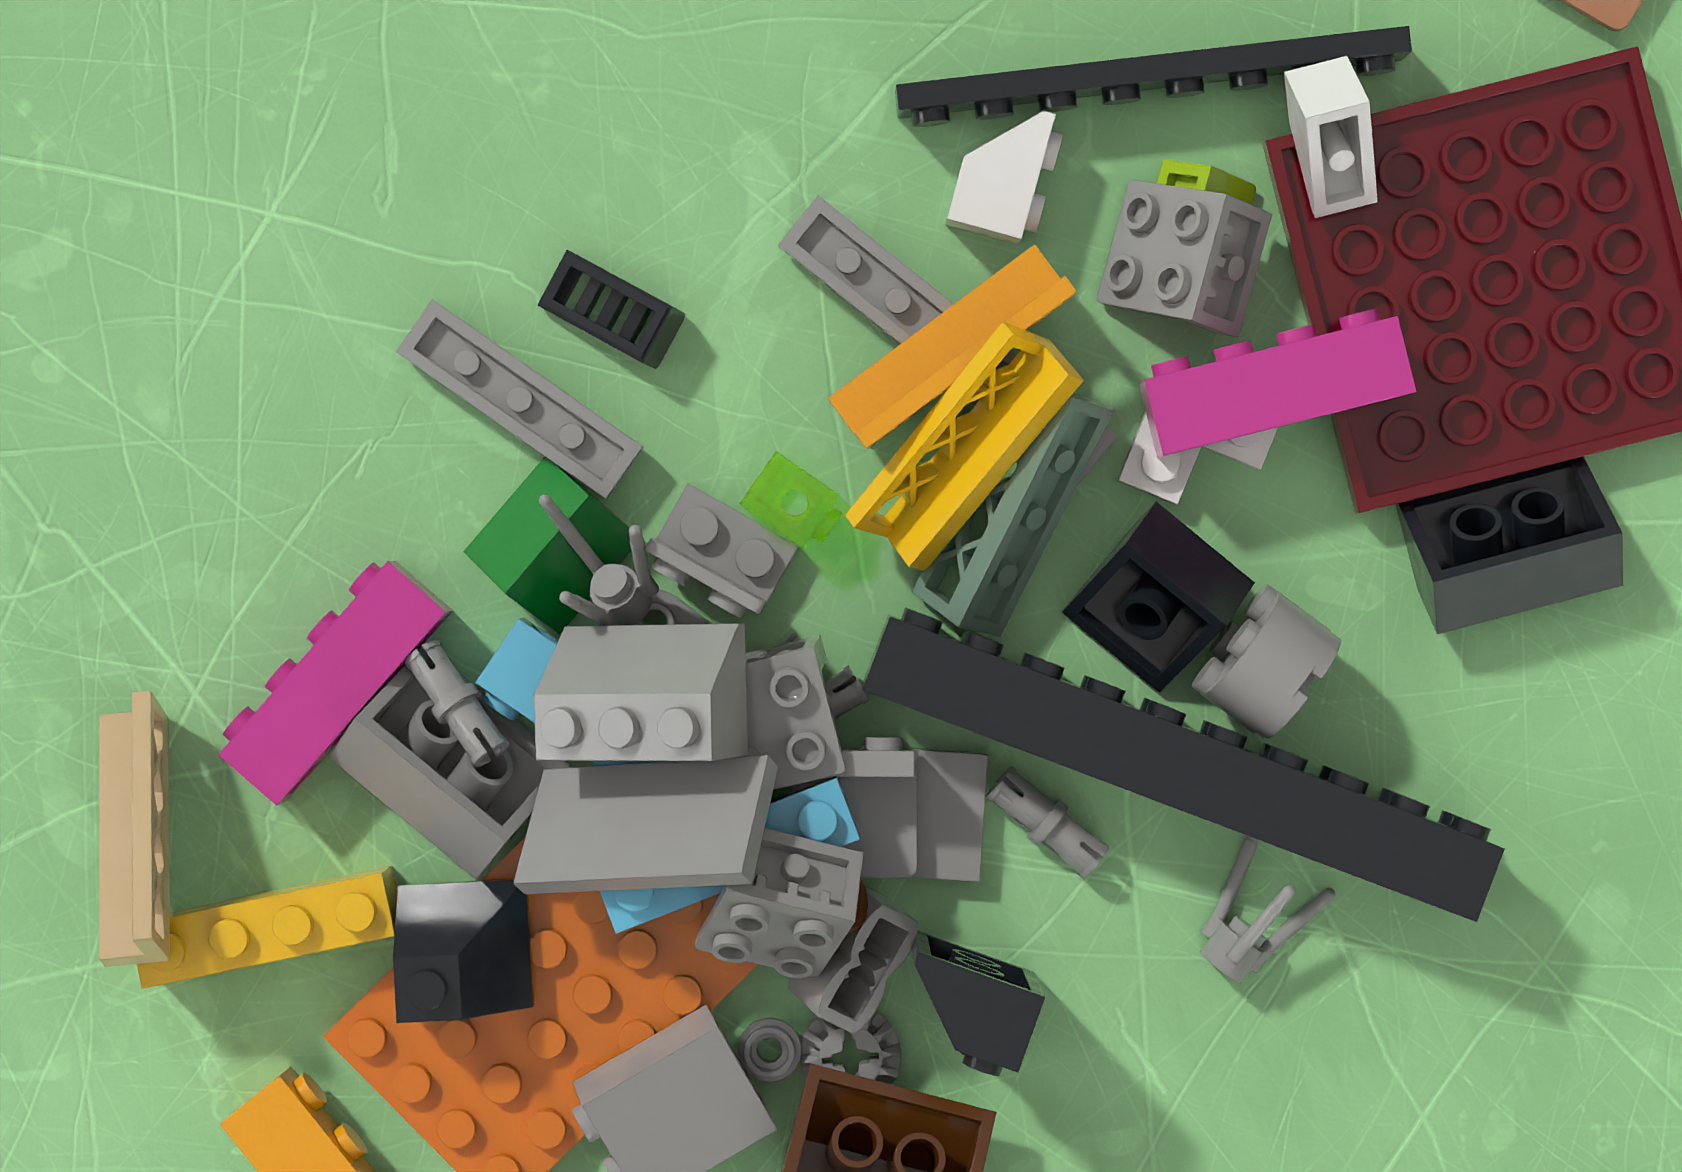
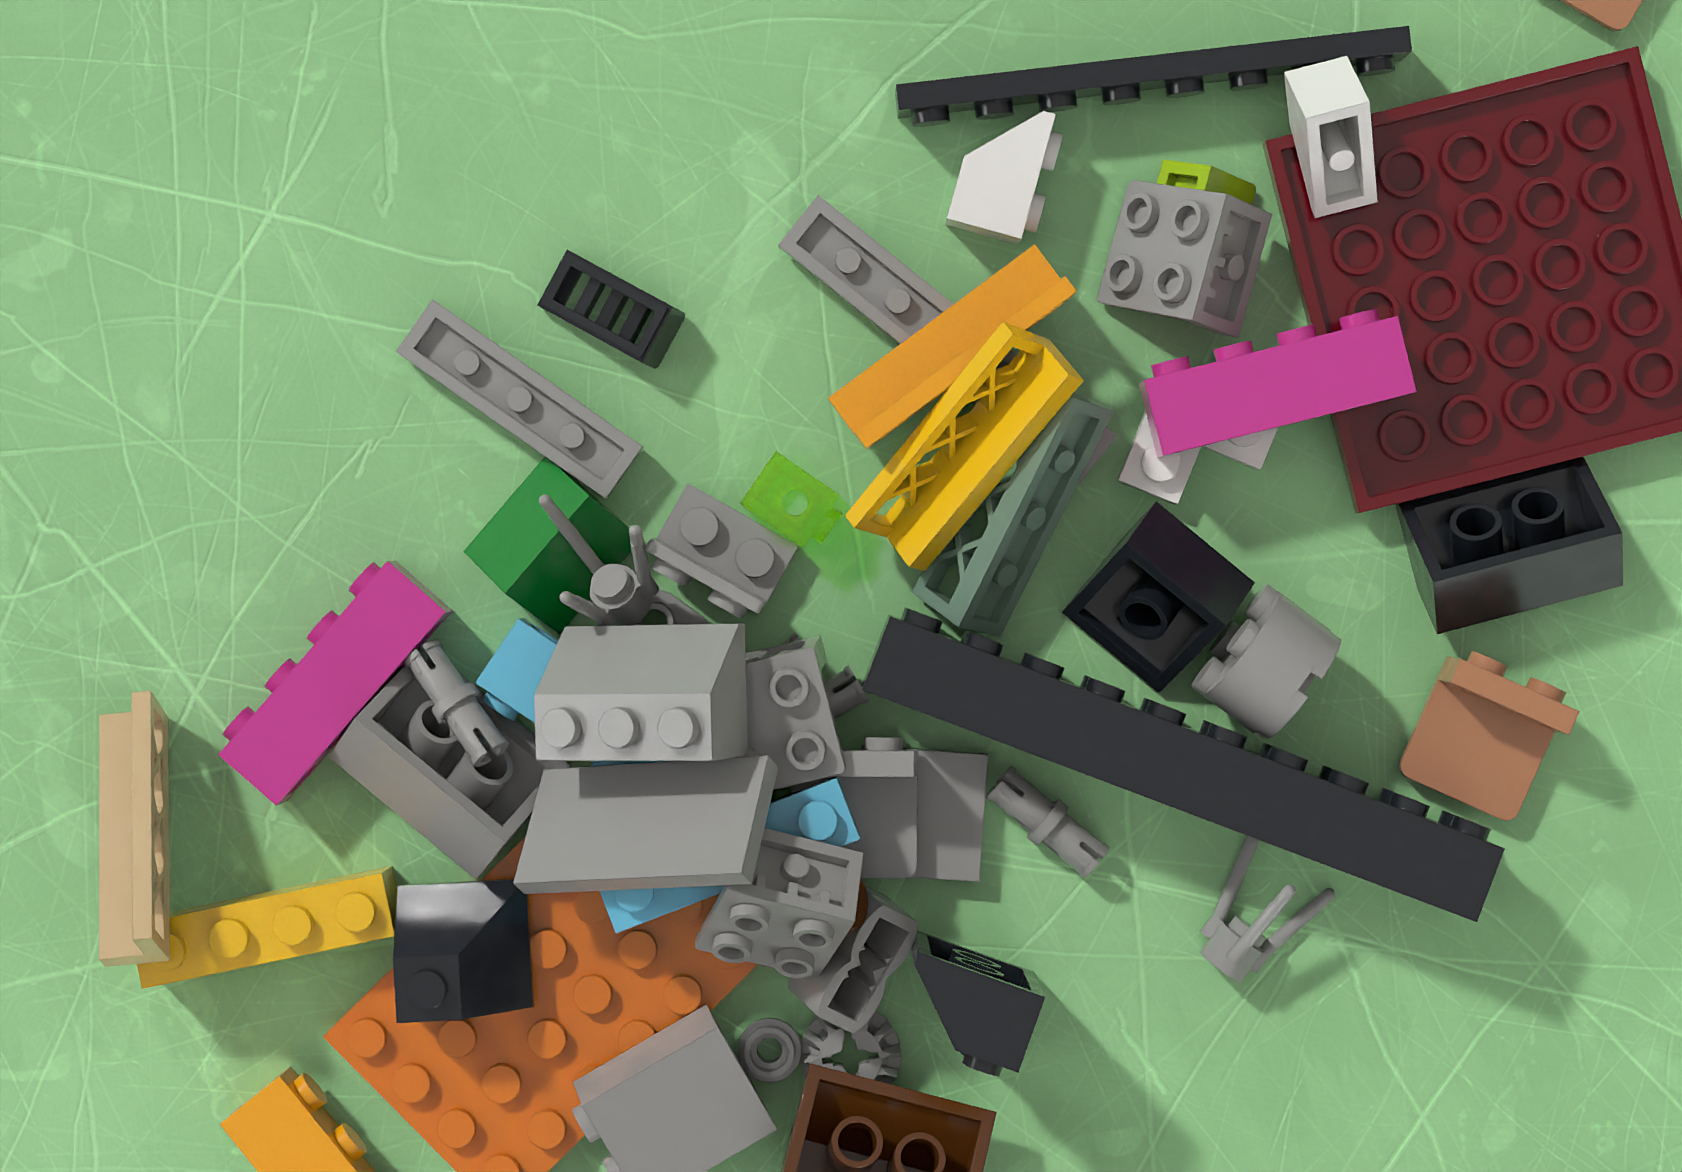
none -> nougat bracket [1399,651,1580,821]

